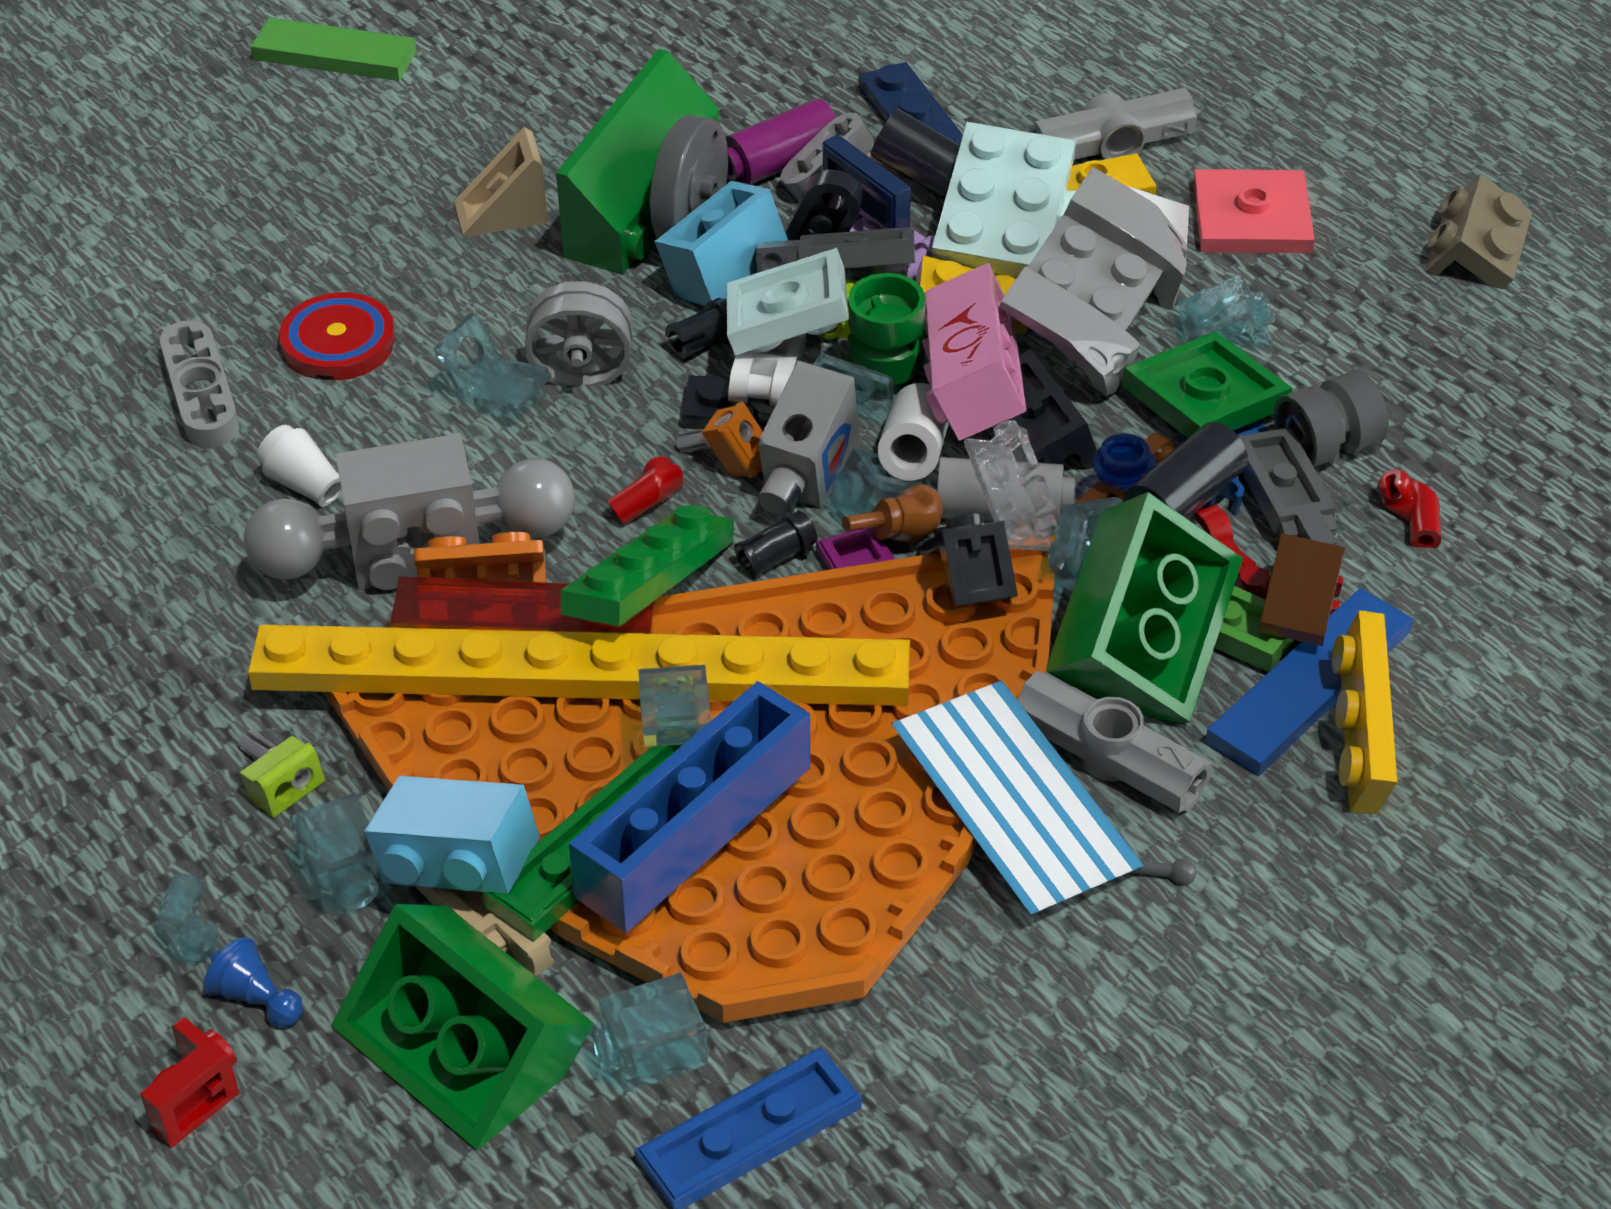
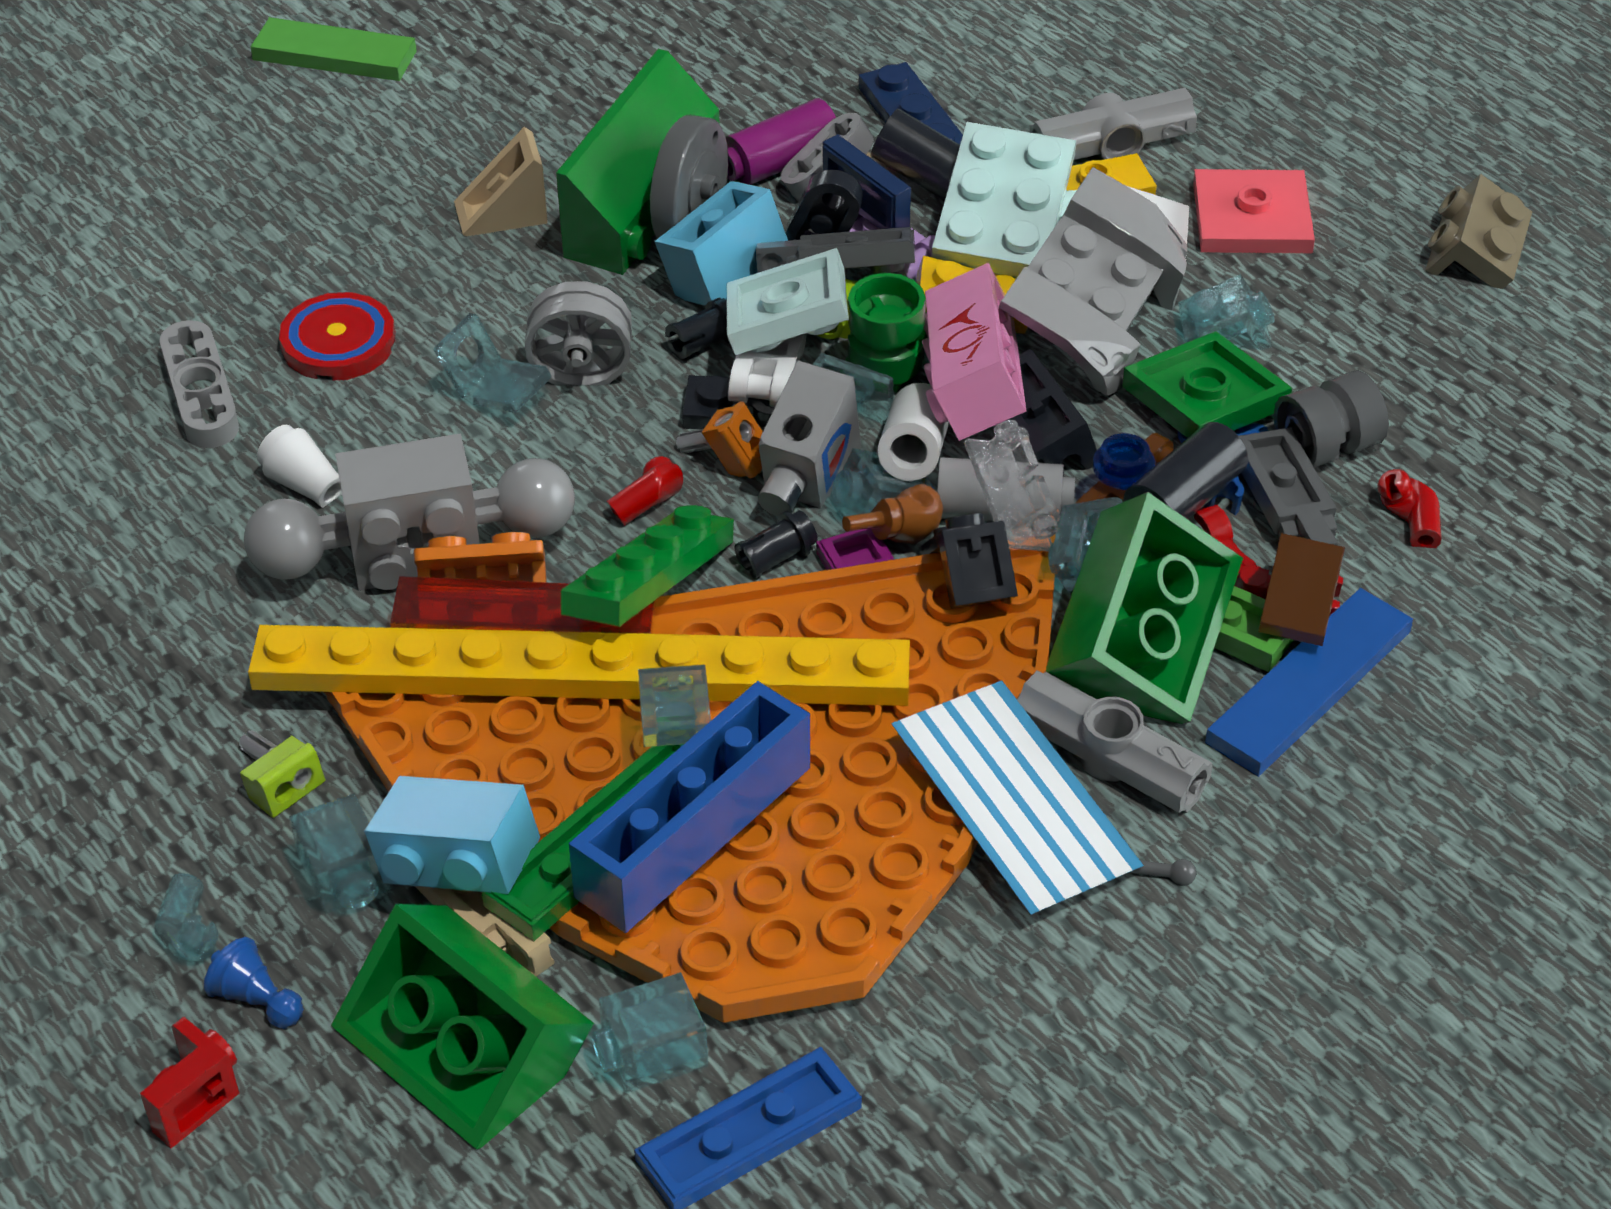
yellow plate [1332,610,1397,814] -> none

